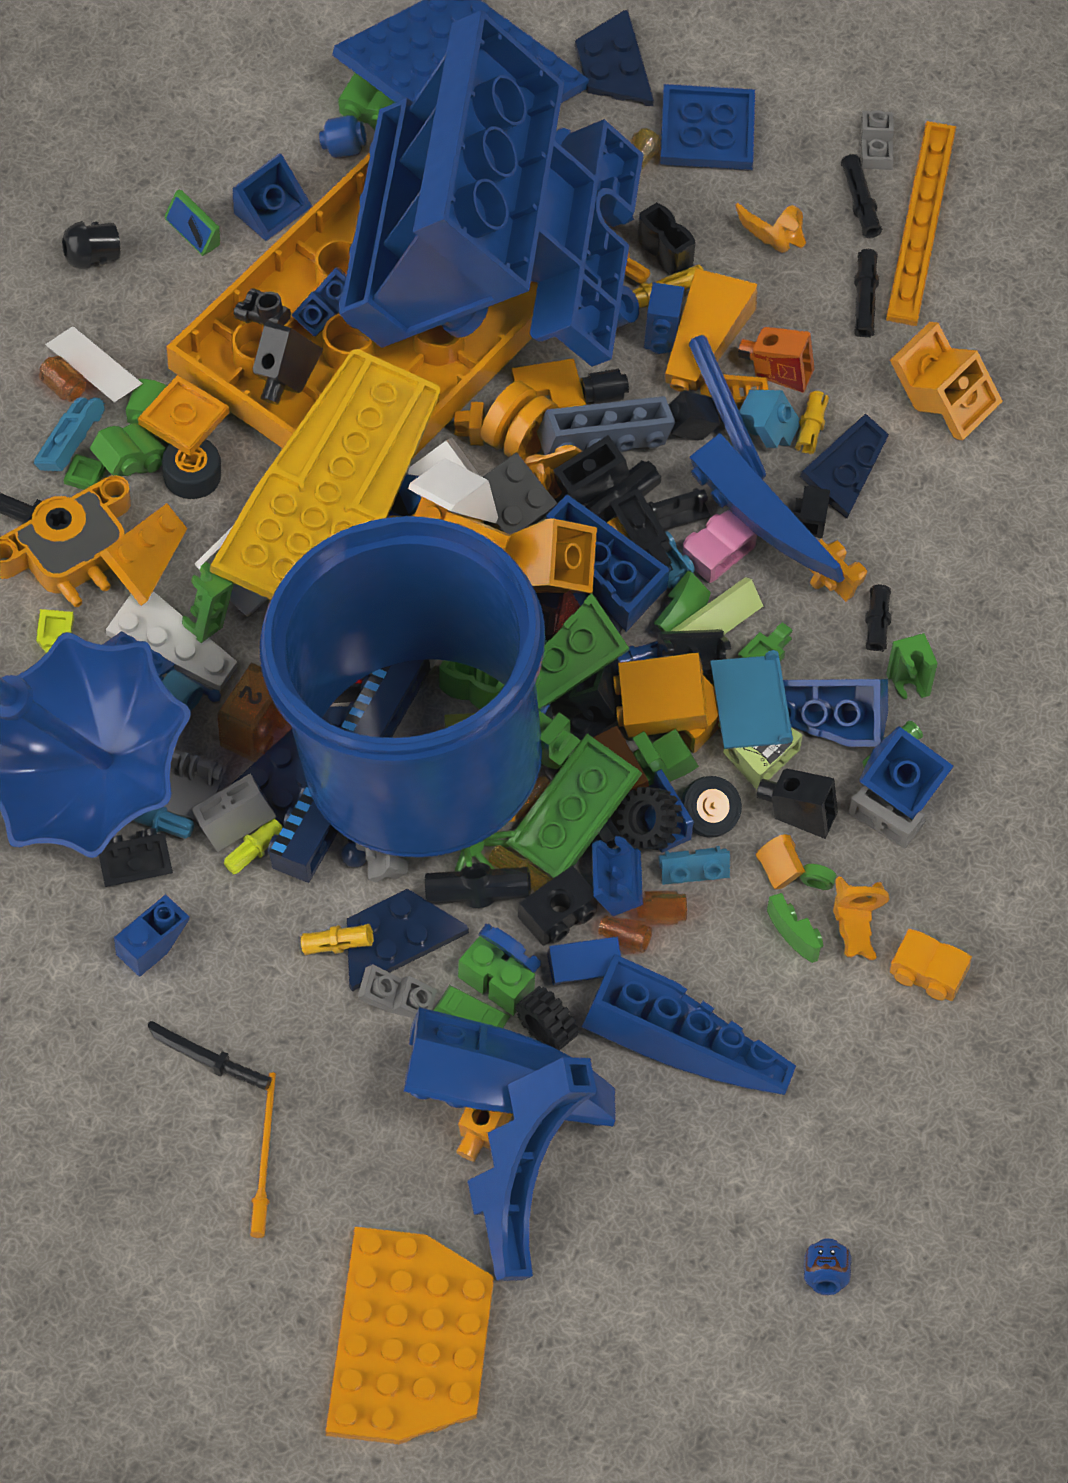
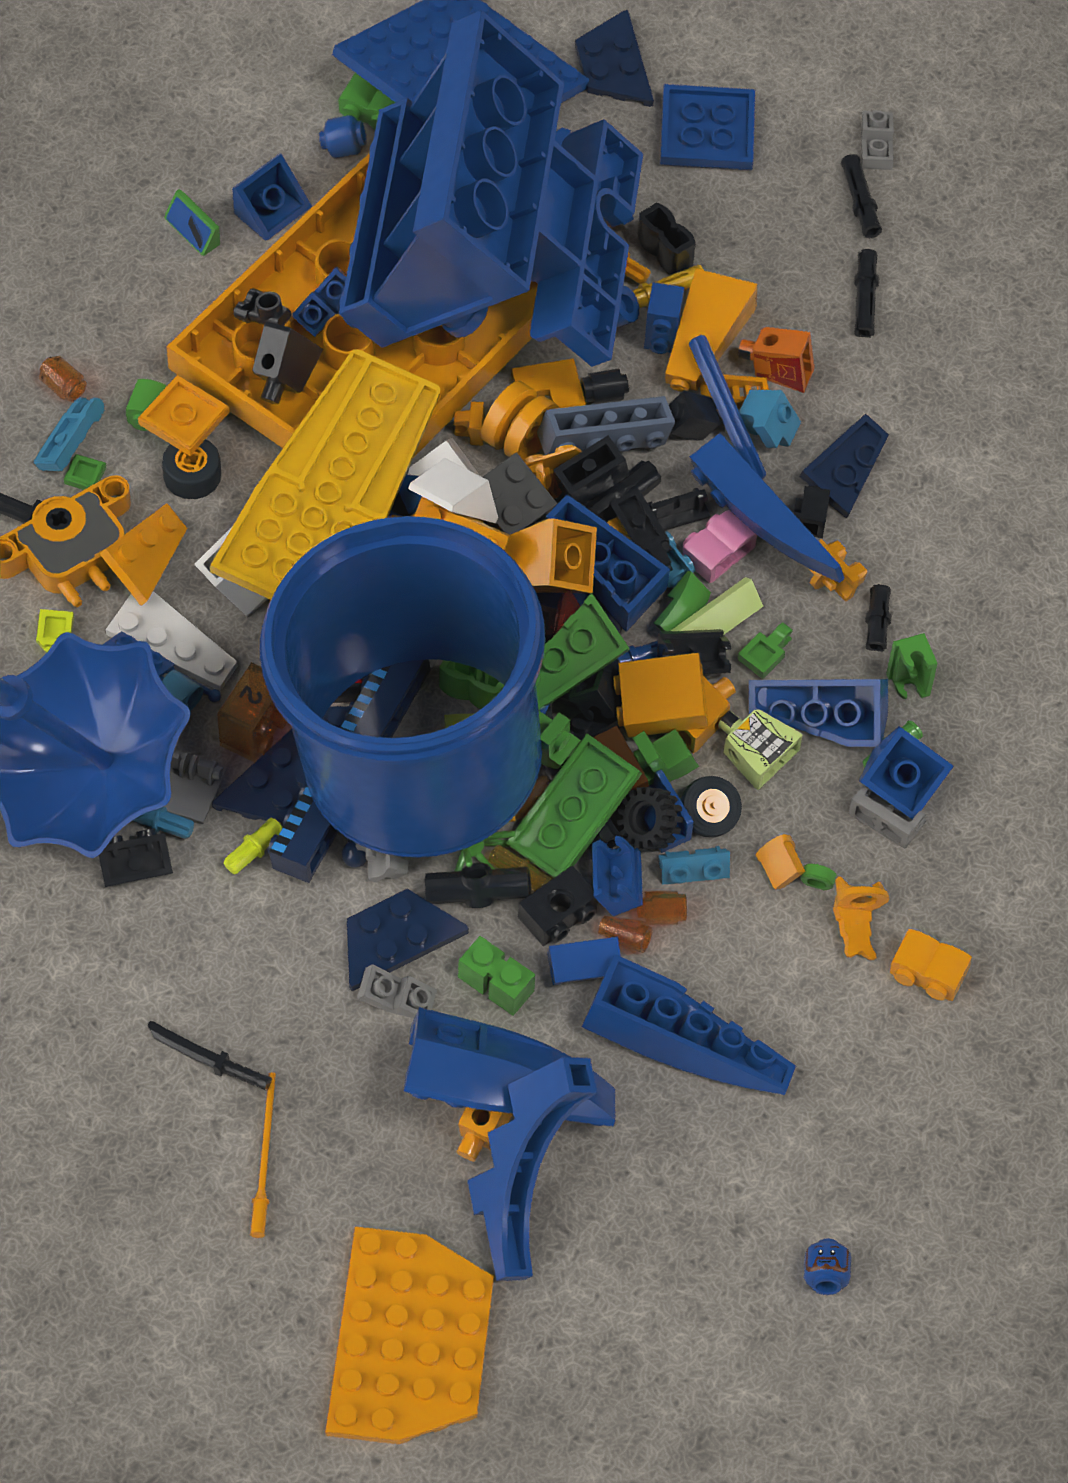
white sticker [45,326,143,402] -> none
black piece [62,221,120,270] -> none
bright green brick [90,423,166,476] -> none
blue slope [114,894,190,977] -> none
bright green hinge [182,562,234,643] -> none
light grey hinge [192,773,276,852] -> none
yellow pin [301,924,374,955] -> none
bright green tile [433,985,510,1028] -> none
blue tile [478,923,541,973] -> none
black tyre [515,986,579,1051] -> none
clear yellow cone [631,128,661,171] -> none
dark azure piece [710,650,793,749] -> none
light orange hair [735,203,807,253] -> none
black torso [757,768,838,839] -> none
bright green slope [767,893,823,963] -> none
yellow pin [795,391,829,454] -> none
light orange tile [886,121,956,326] -> none
light orange bracket [890,322,1003,440] -> none

